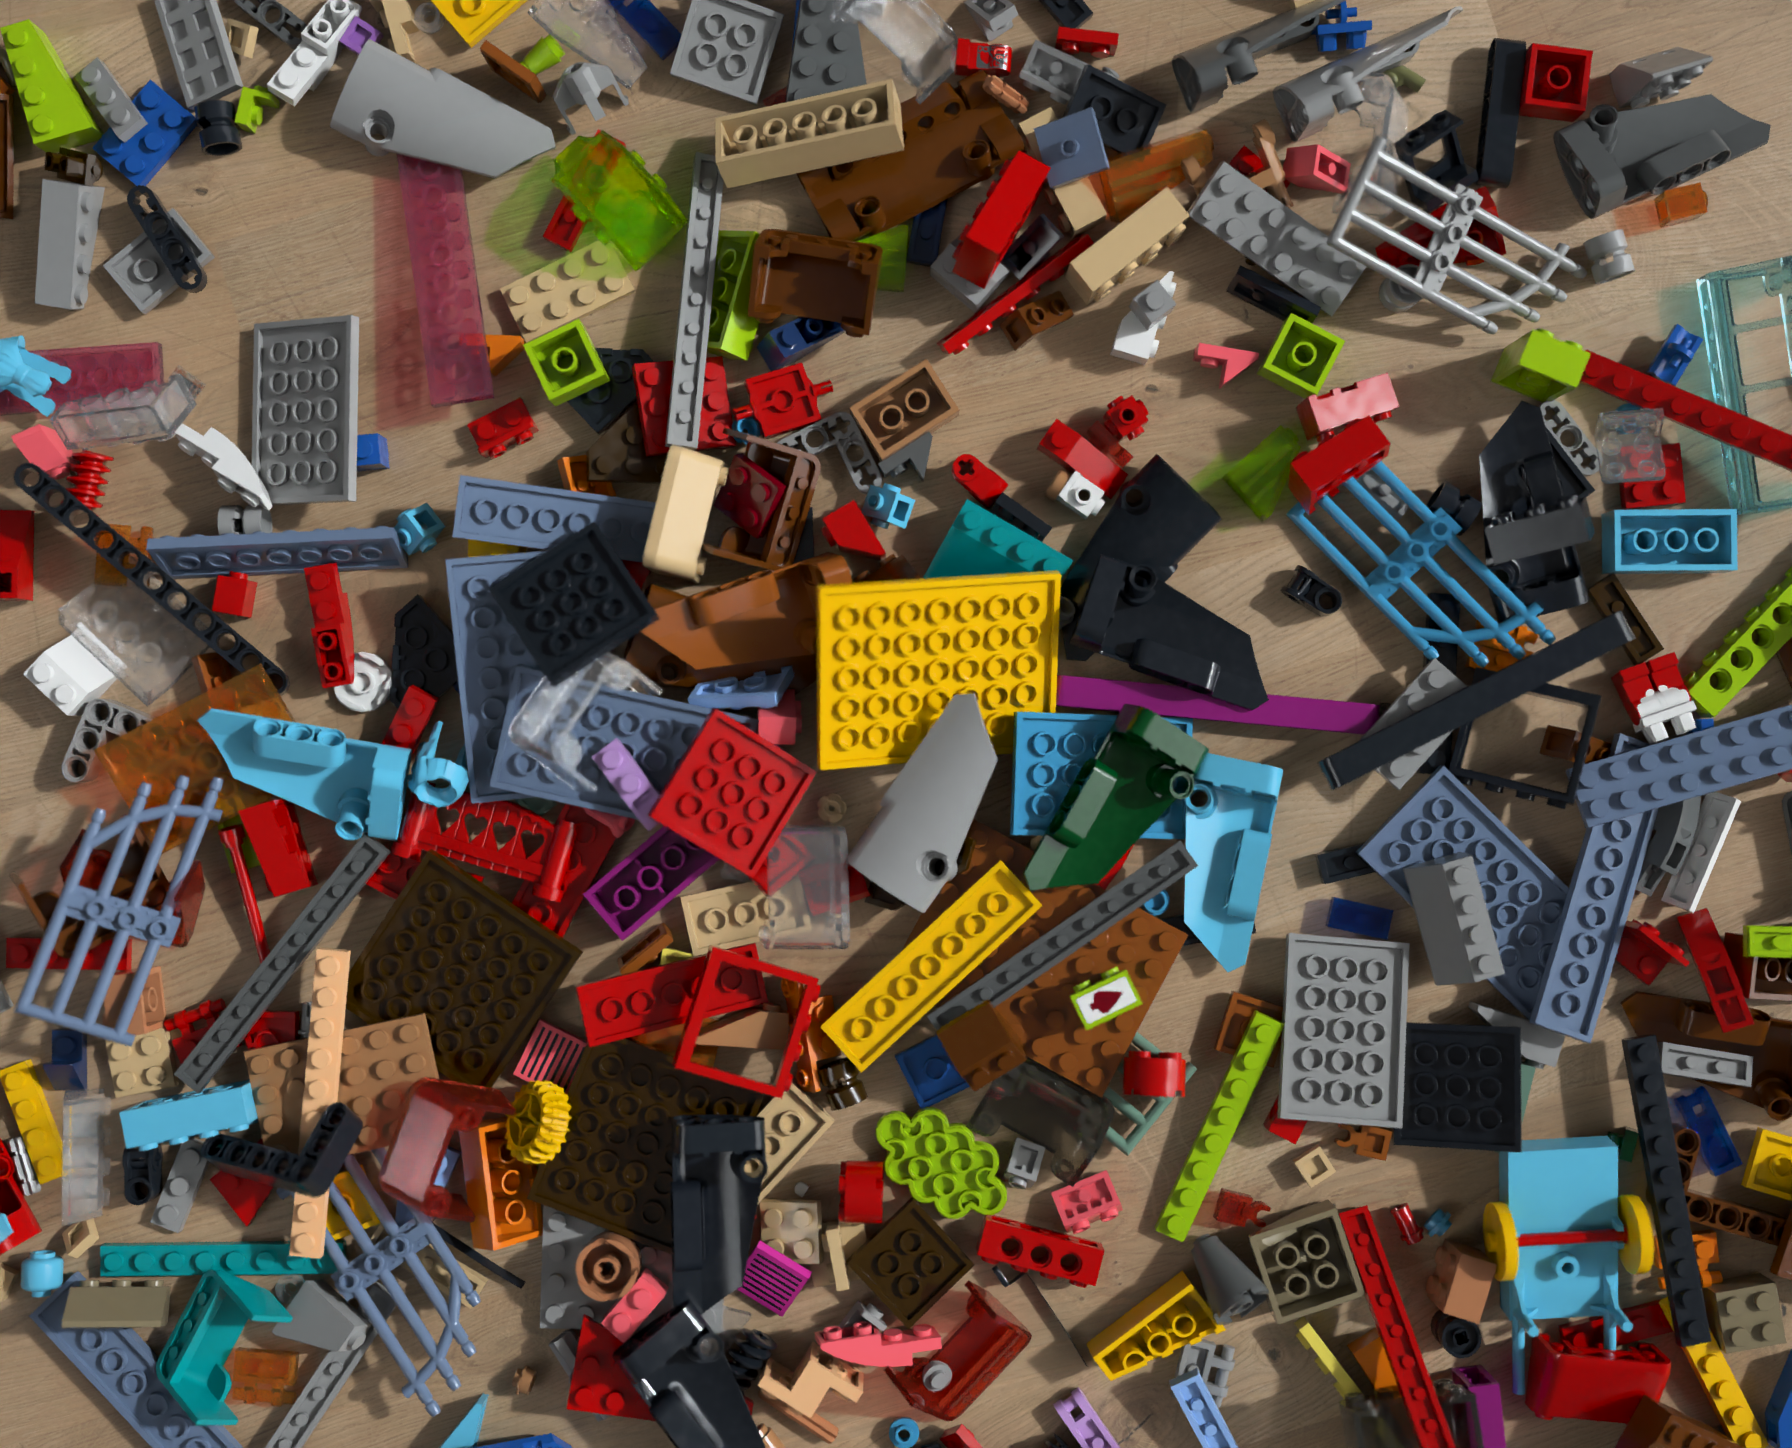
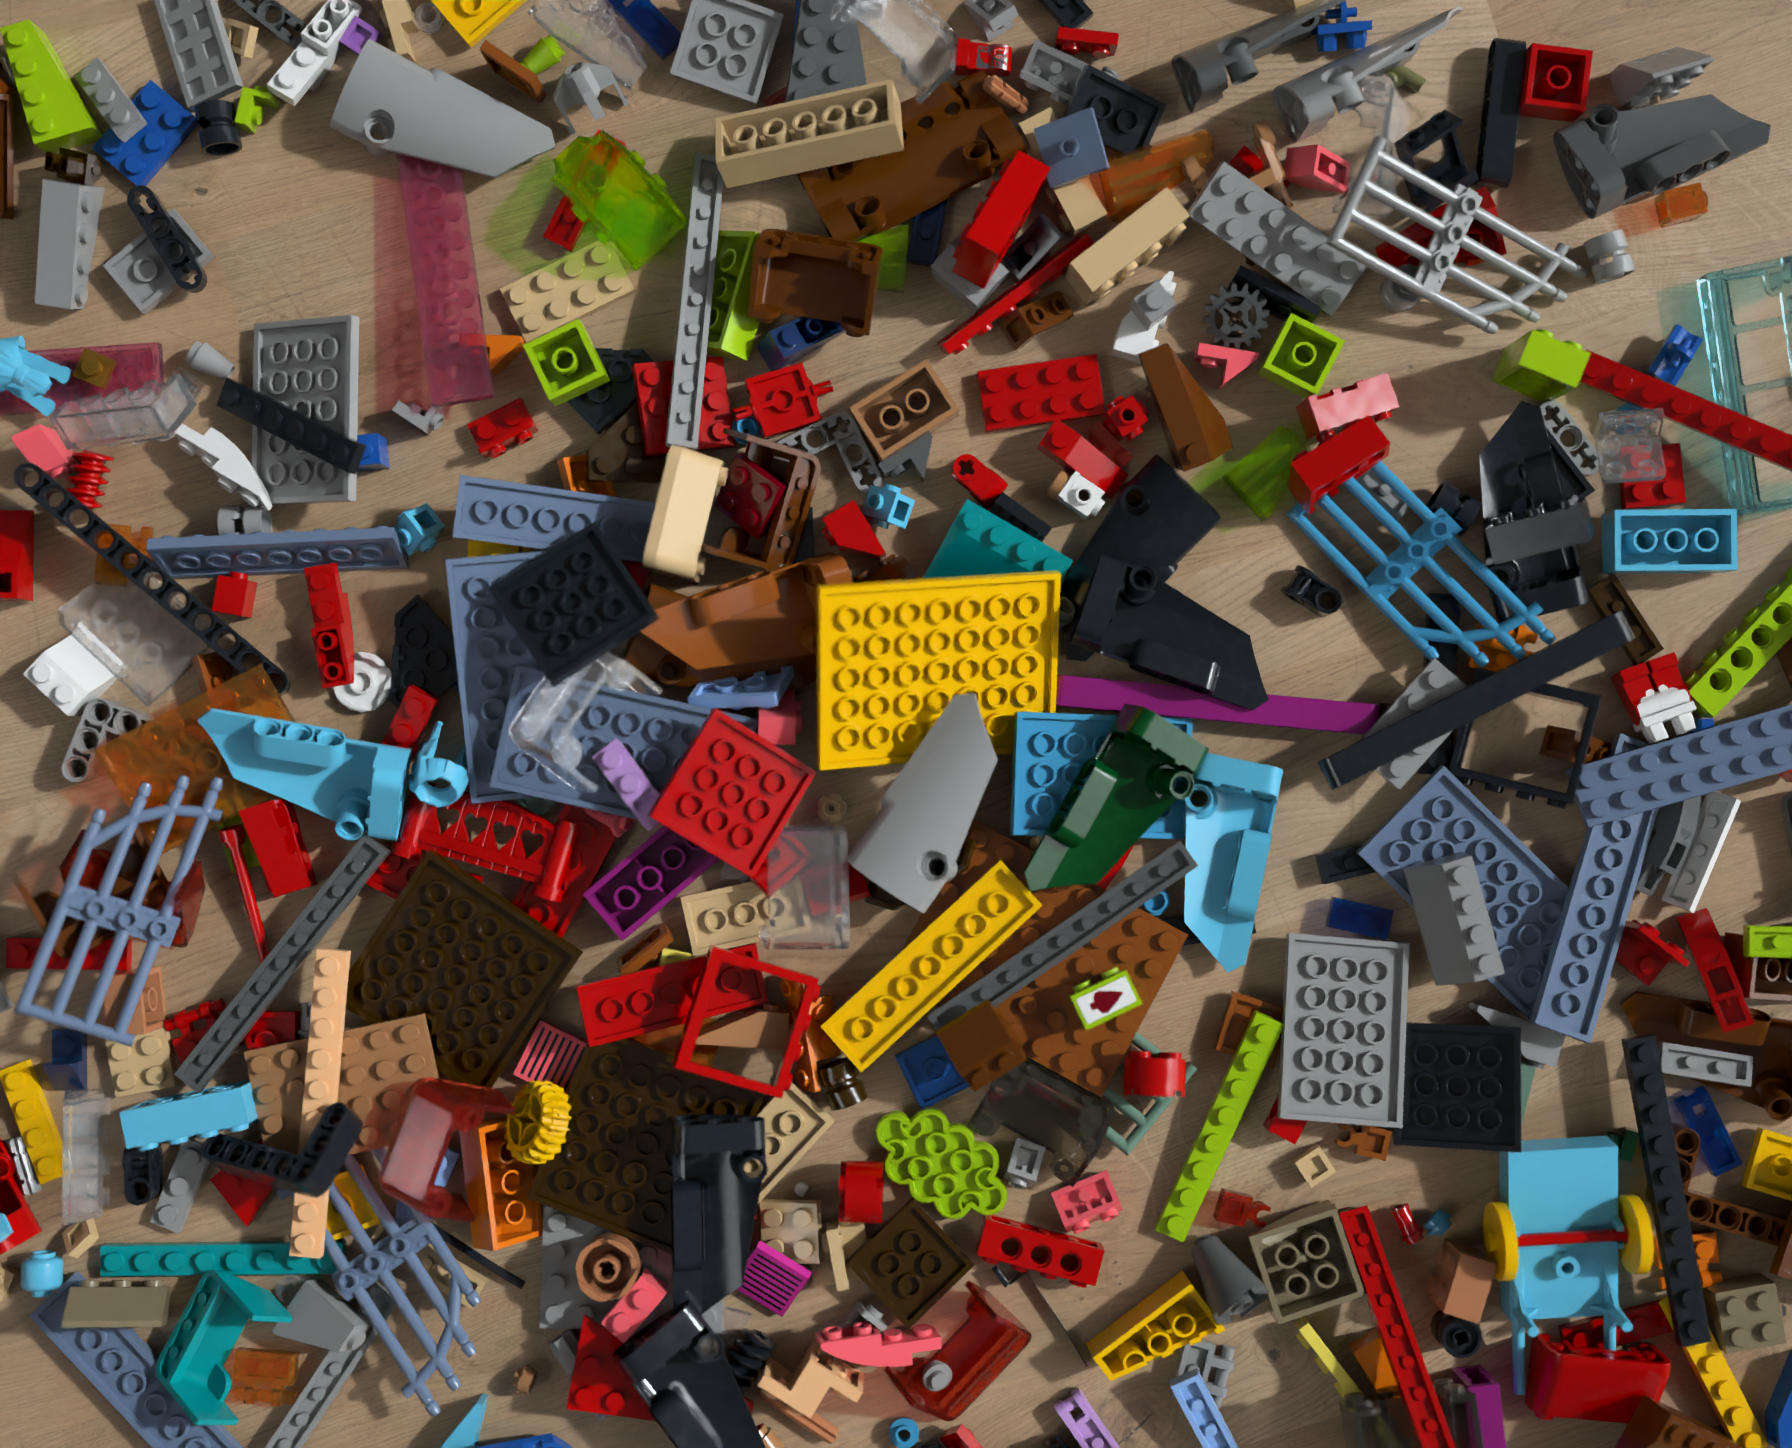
none -> pearl gold plate [73,348,117,389]
none -> light grey cone [186,341,235,380]
none -> black plate [216,377,366,474]
none -> light grey bracket [392,400,445,435]
none -> red plate [977,354,1105,432]
none -> reddish brown wedge [1138,343,1233,472]
none -> dark grey gear [1202,282,1269,349]

